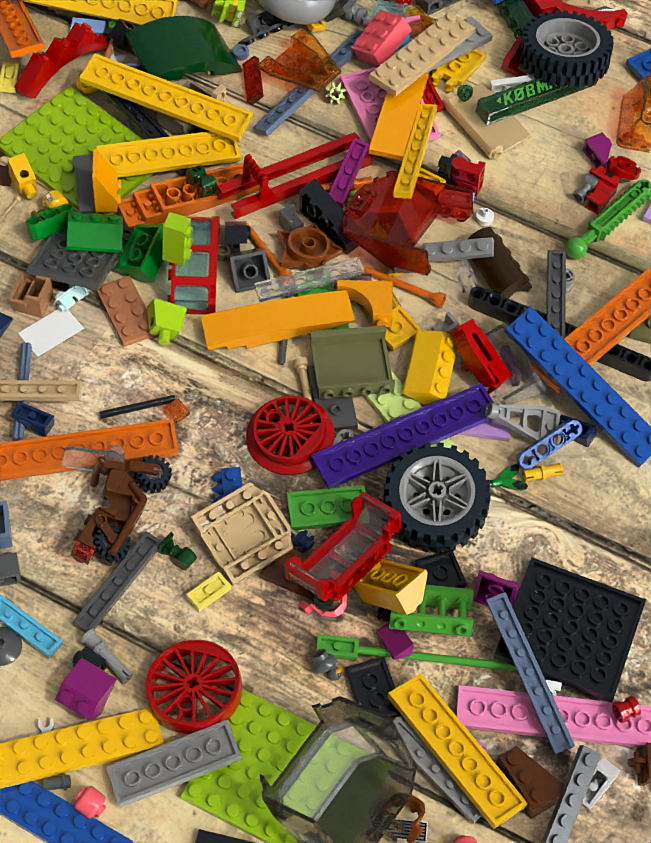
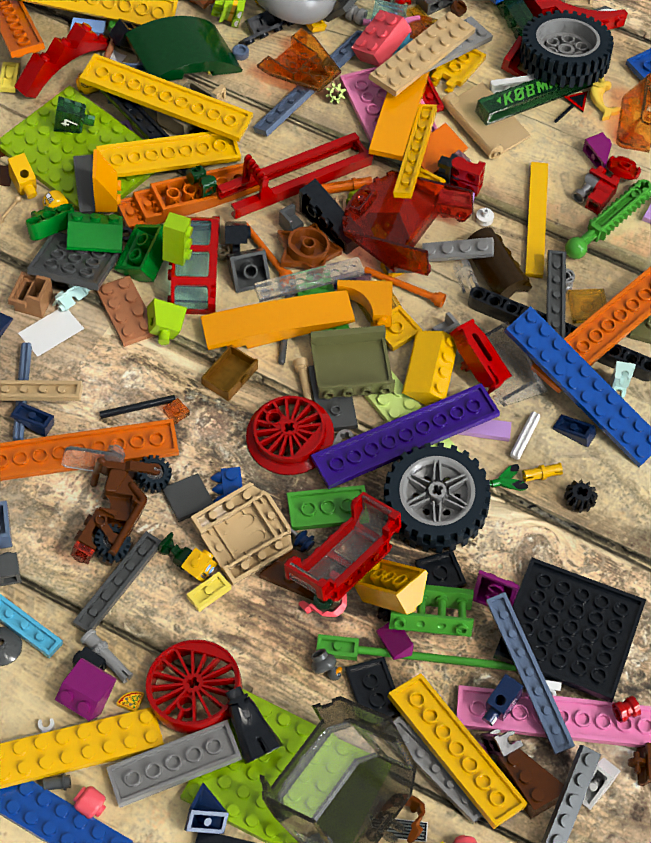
clear red plate [242,56,264,105] -> none
magenta plate [329,138,370,207] -> none
clear green plate [457,84,473,102] -> none
light grey plate [485,402,560,446] -> none
clear purple plate [500,345,522,387] -> none
beam [516,420,582,469] -> none
none -> clear green torso [54,96,95,133]
none -> tile [116,691,145,712]
none -> dark grey tile [162,473,214,522]
none -> yellow head [181,547,217,583]
none -> dark blue slope [184,783,229,834]
none -> pearl gold container [201,345,258,402]
none -> black piece [225,686,283,764]
none -> orange tile [421,123,468,174]
none -> reddish brown tile [450,0,467,17]
none -> hinge [480,729,523,757]
none -> dark blue torso [482,674,523,726]
none -> white axle [510,412,540,460]
none -> yellow tile [525,162,548,278]
none -> piece [554,91,588,123]
none -> black gear [564,479,598,513]
none -> clear yellow tile [567,289,607,323]
none -> light yellow animal [589,77,621,121]
none -> light aqua hinge [610,361,636,399]

